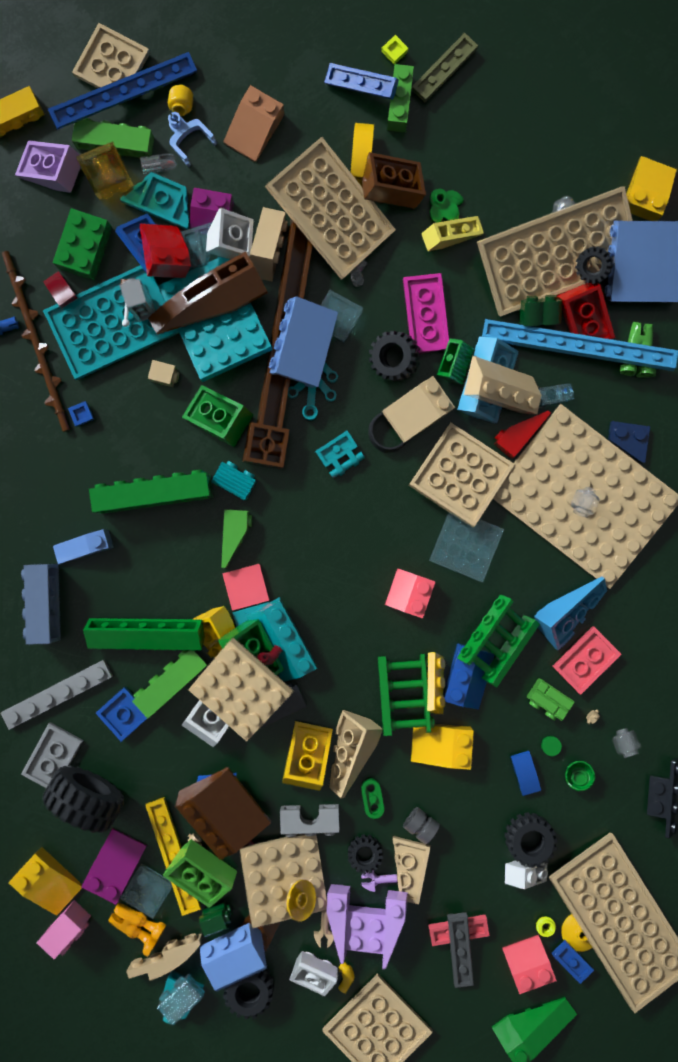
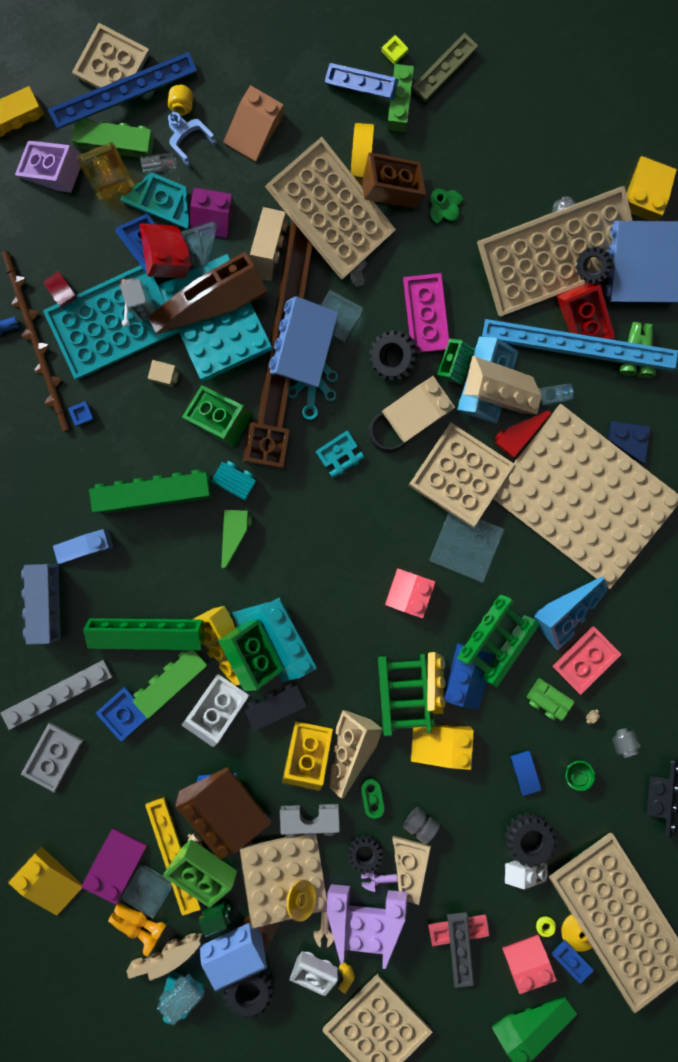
bright pink piece [37,900,91,959] -> none
black tyre [43,766,124,833] -> none
green brick [52,208,112,281] -> none
tan plate [188,638,293,741] -> none
white slope [206,208,254,260] -> none
coral tile [223,564,269,611] -> none
dark red arm [257,645,283,665] -> none
light yellow slope [422,216,484,251] -> none
dark green brick [520,295,562,326] -> none
green tile [541,736,562,756] -> none
clear head [571,487,600,517] -> none

